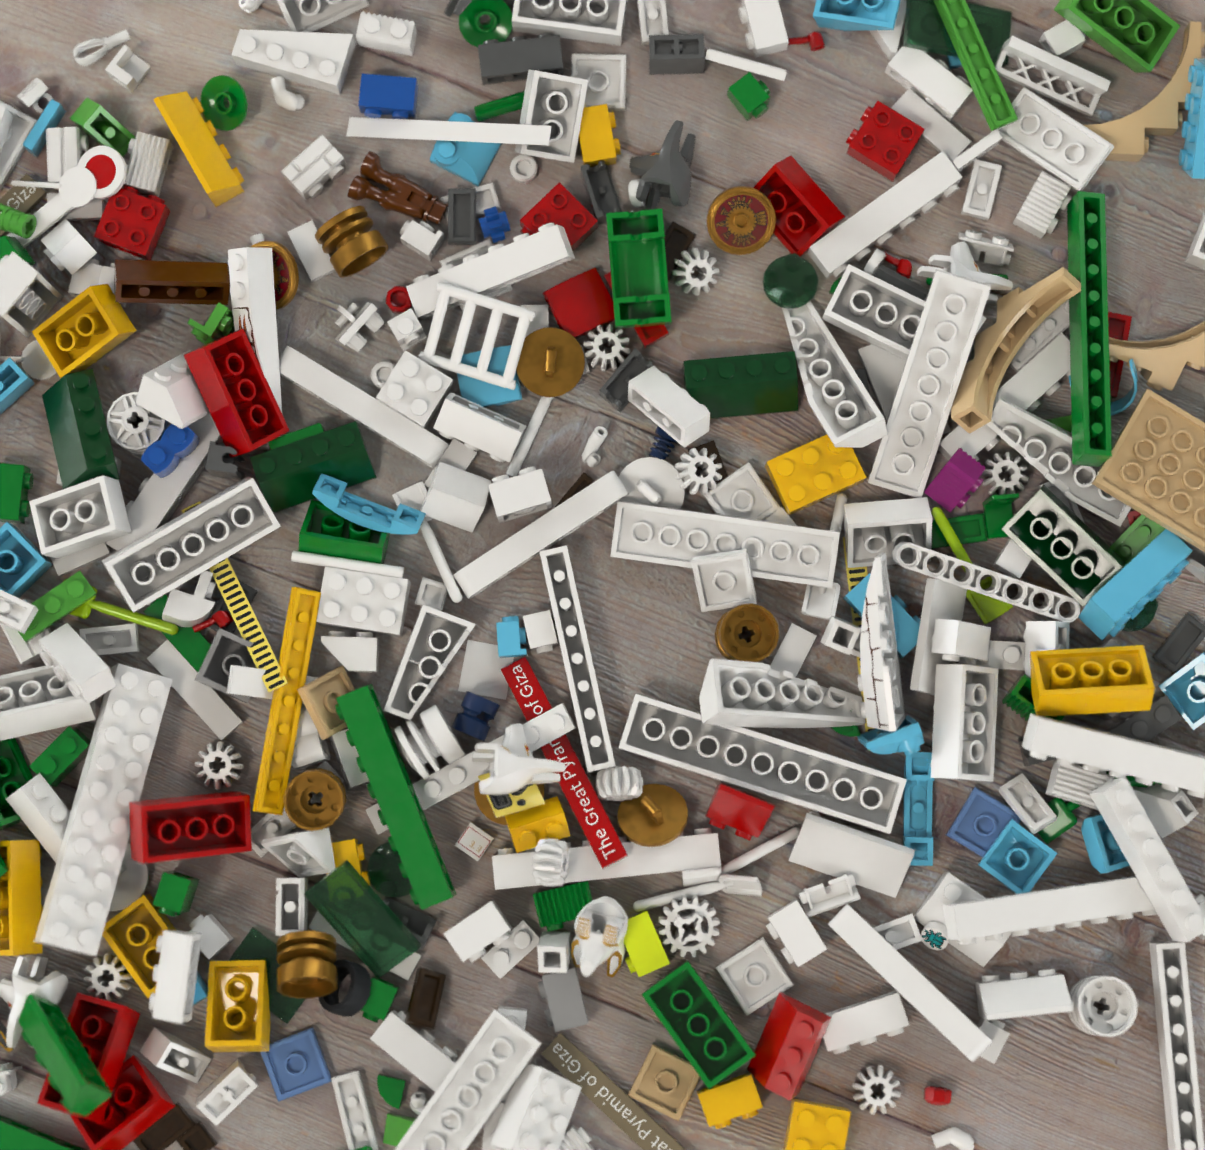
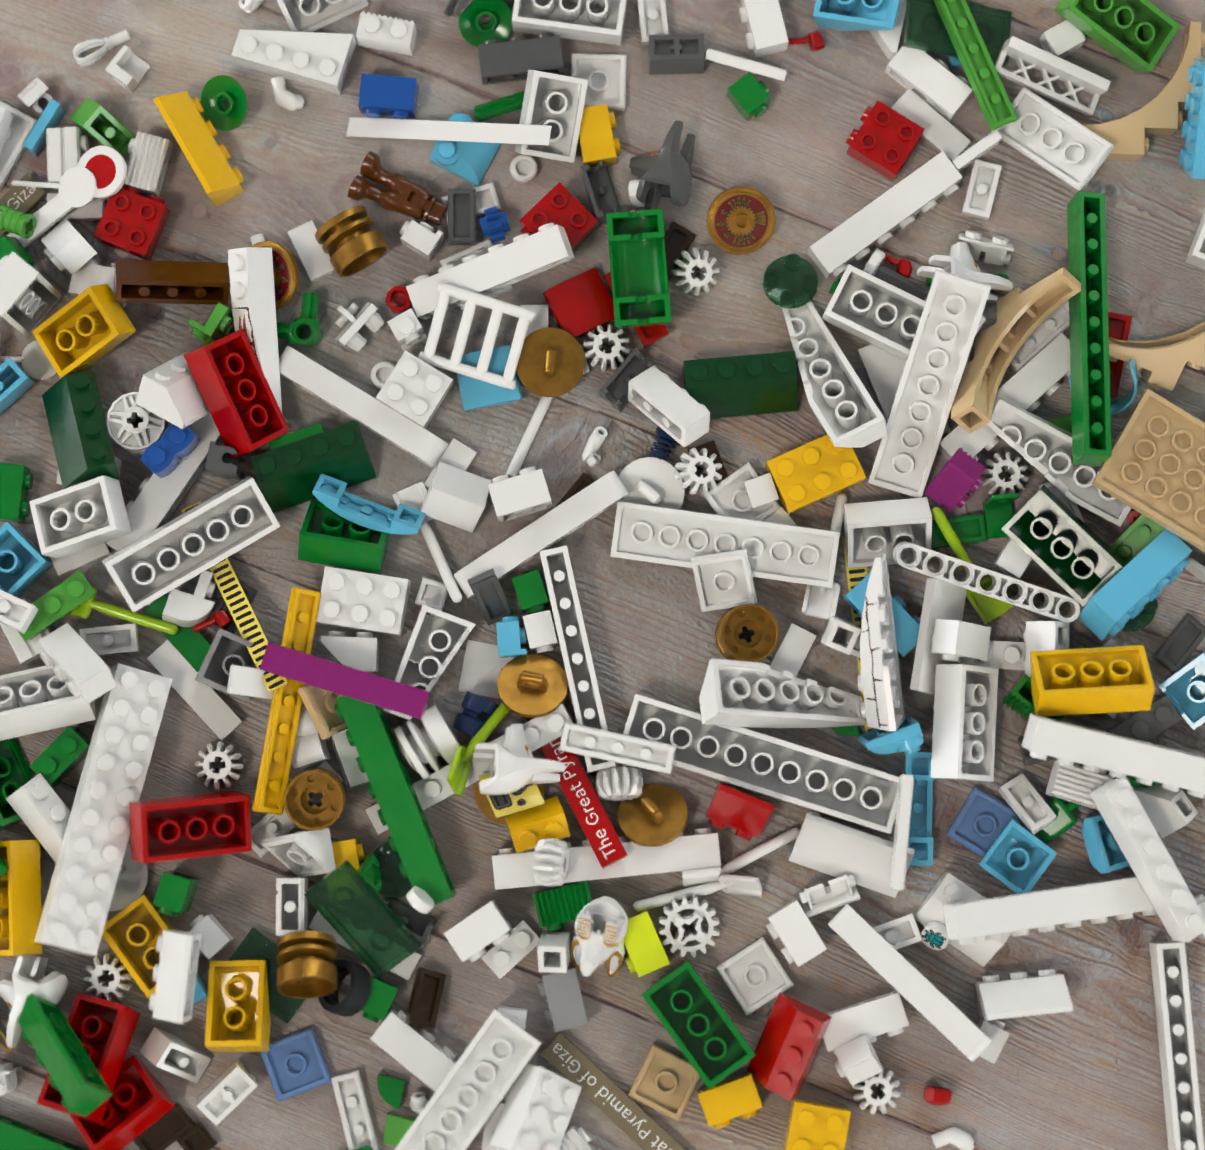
white brick [281,135,346,200] -> none
white bar [291,550,404,578] -> none
white brick [433,392,526,462] -> none
white tile [455,822,494,861] -> none
red slope [753,155,845,260] -> none
white brick [1013,171,1072,239] -> none
white wheel [1068,976,1138,1037] -> none
none -> magenta tile [260,642,431,720]
none -> green axle [277,292,322,347]
none -> green tile [353,854,382,895]
none -> white tile [406,886,435,914]
none -> lime piece [447,703,510,796]
none -> dark grey tile [467,569,514,626]
none -> pearl gold shield [497,654,568,718]
none -> green brick [511,570,549,614]
none -> white tile [559,722,676,774]
none -> white tile [743,473,779,508]
none -> white brick [834,1035,883,1086]
none -> white tile [889,774,914,891]

